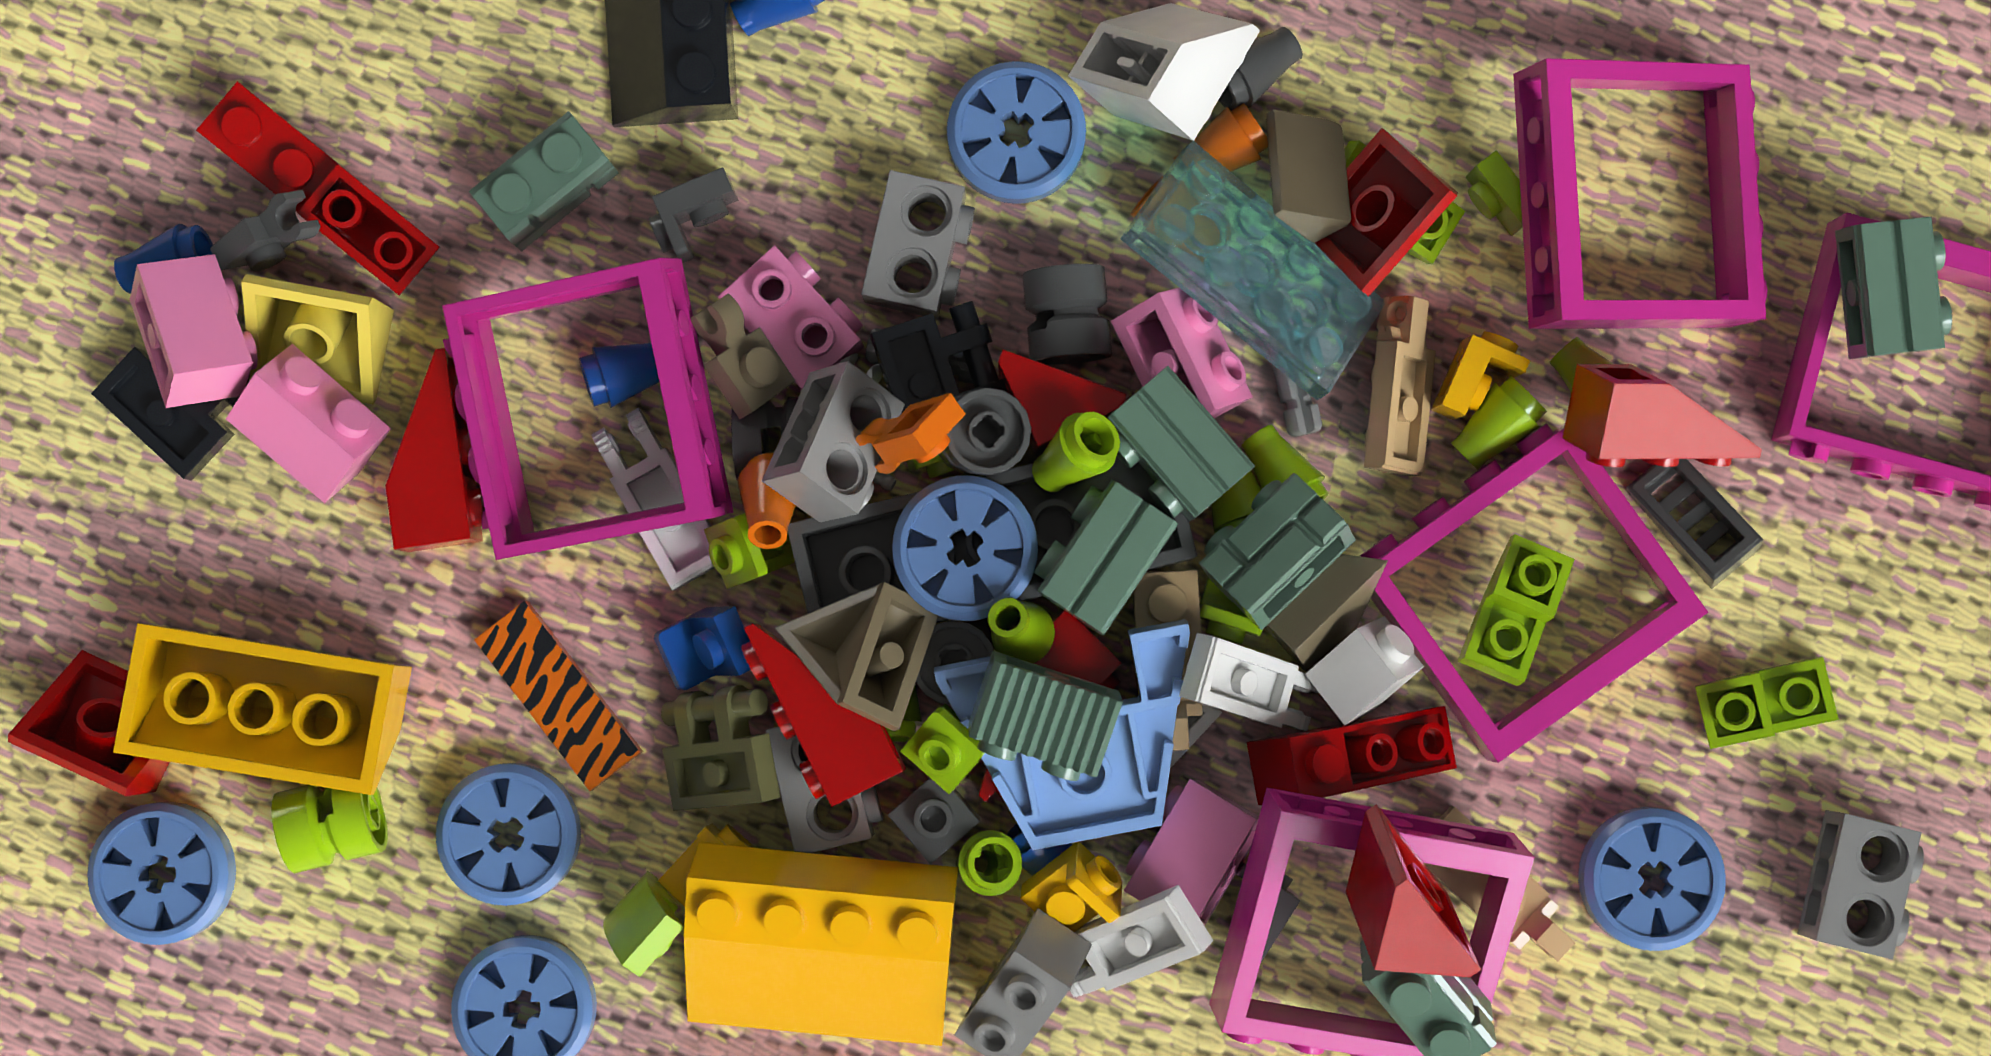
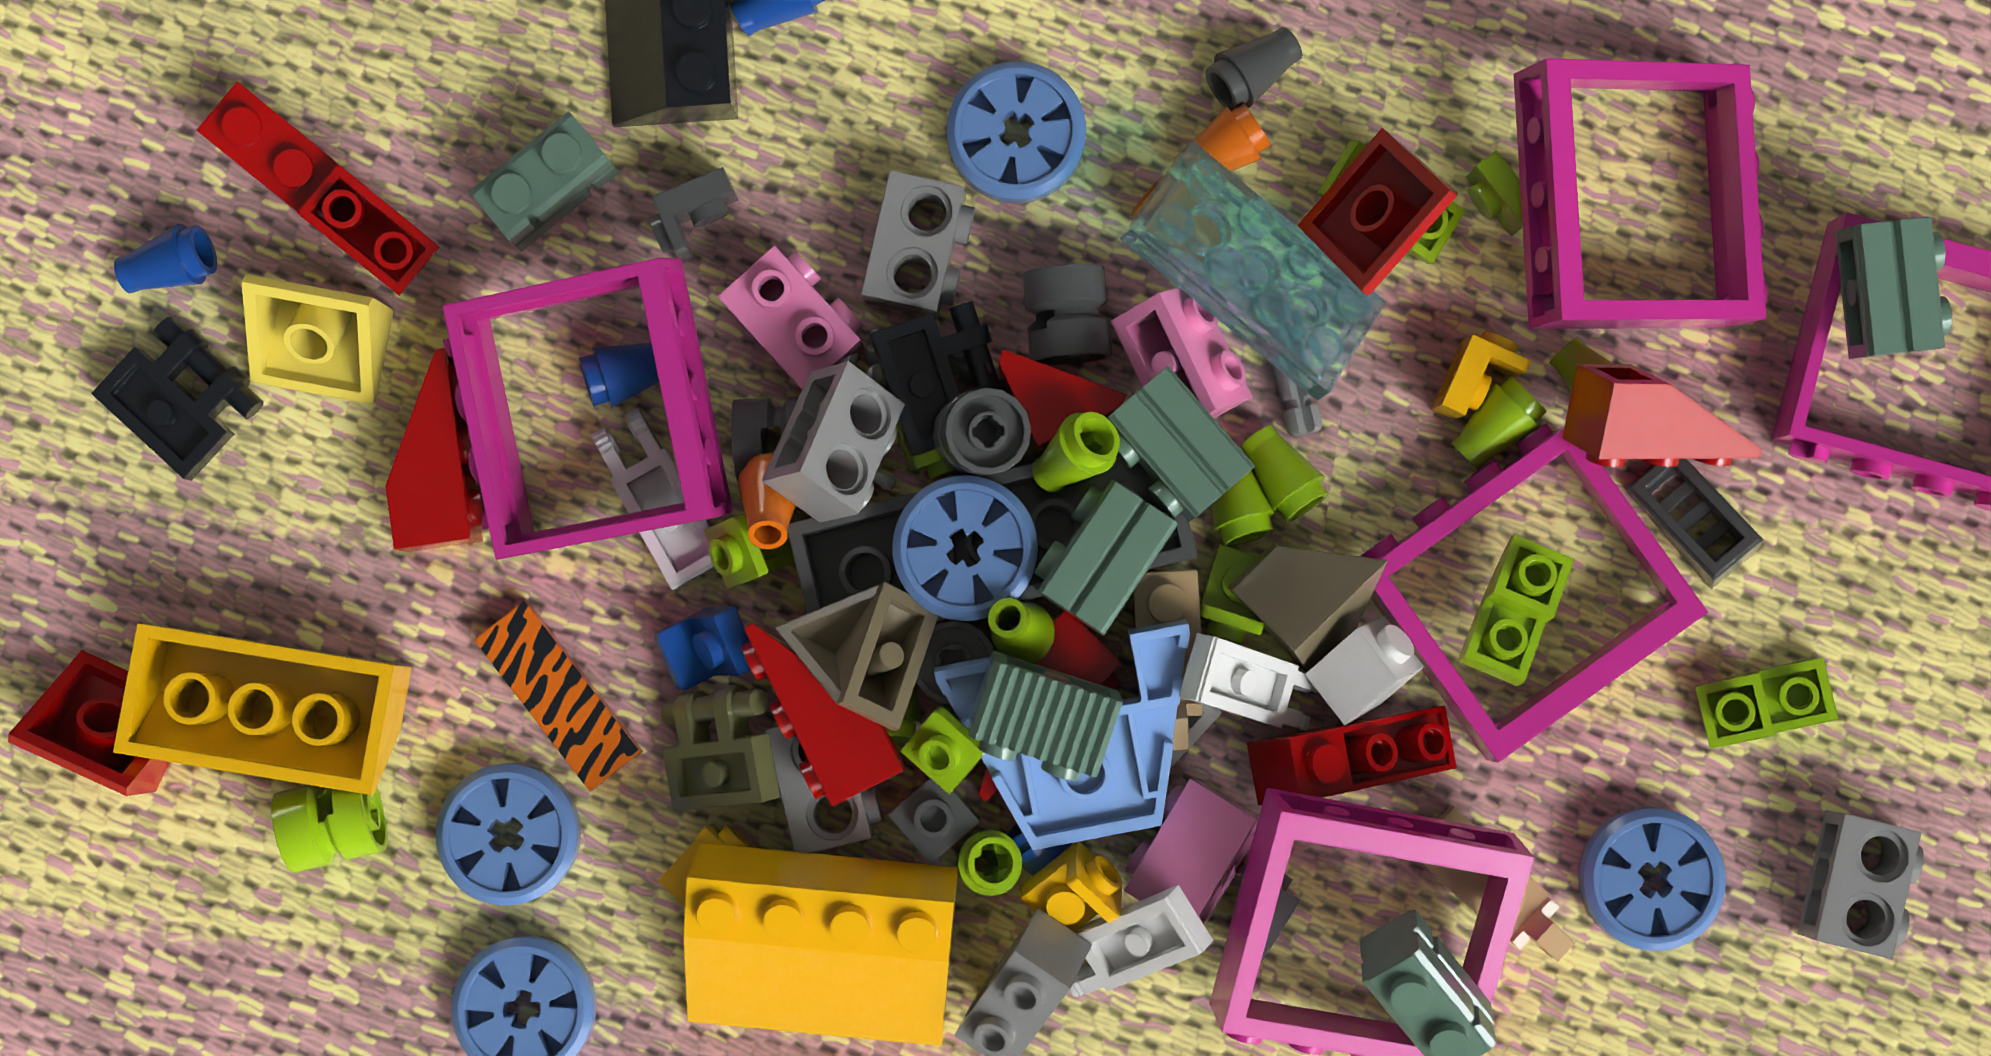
medium blue wheel [87,802,236,945] -> none
bright pink brick [130,254,258,408] -> none
dark grey plate [210,190,321,272] -> none
bright pink brick [226,344,391,504] -> none
lime slope [603,871,684,977] -> none
dark tan plate [691,294,795,419] -> none
orange plate [855,393,966,474] -> none
white slope [1068,3,1260,141] -> none
sand green brick [1199,473,1356,630] -> none
dark tan slope [1266,109,1351,243] -> none
red slope [1345,804,1481,978] -> none
tan hinge [1364,296,1436,476] -> none

